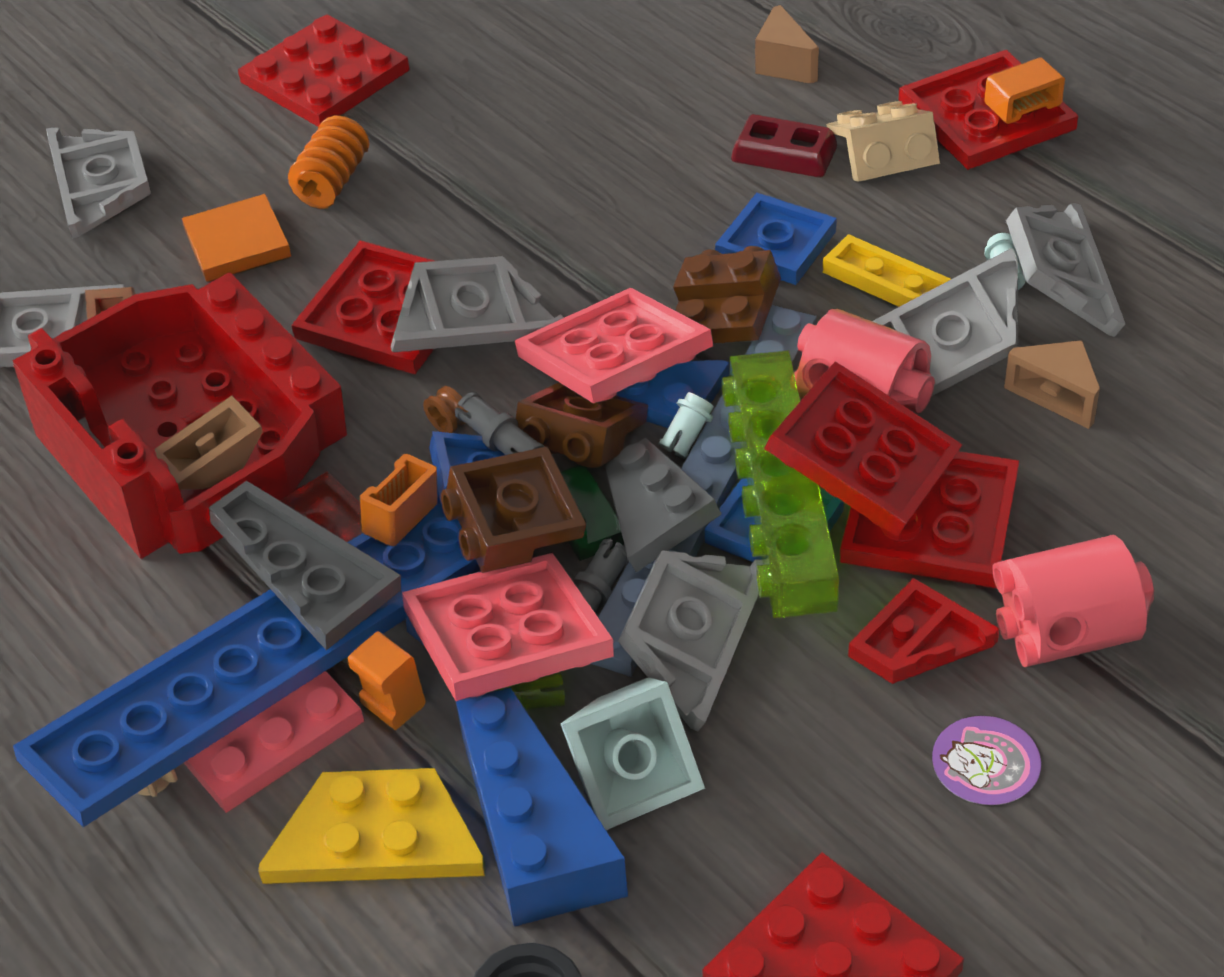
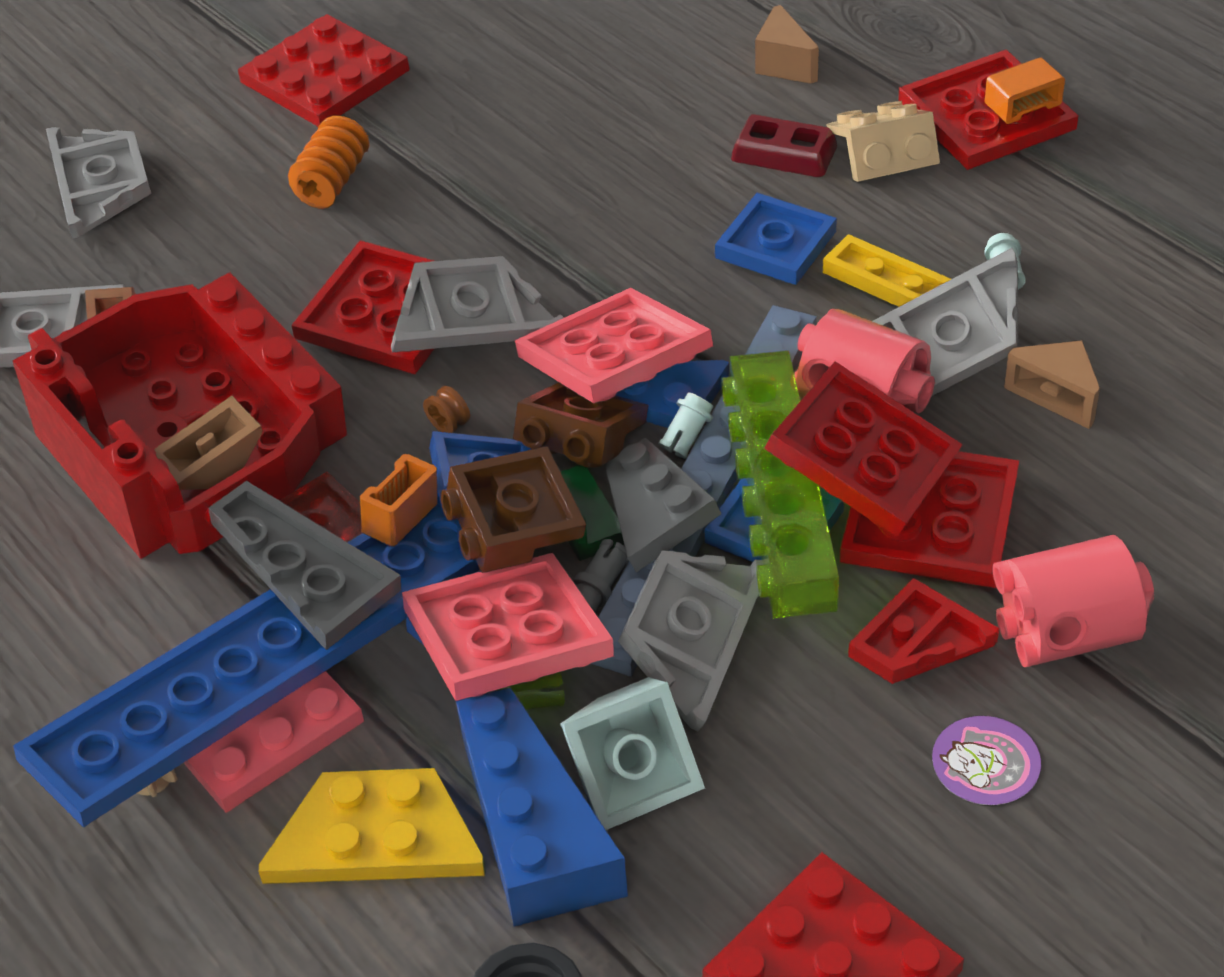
orange tile [181,194,291,282] -> none
orange piece [348,631,426,730] -> none
dark grey pin [455,392,545,455] -> none
reddish brown plate [673,246,781,343] -> none
light grey wing [1006,203,1125,337] -> none

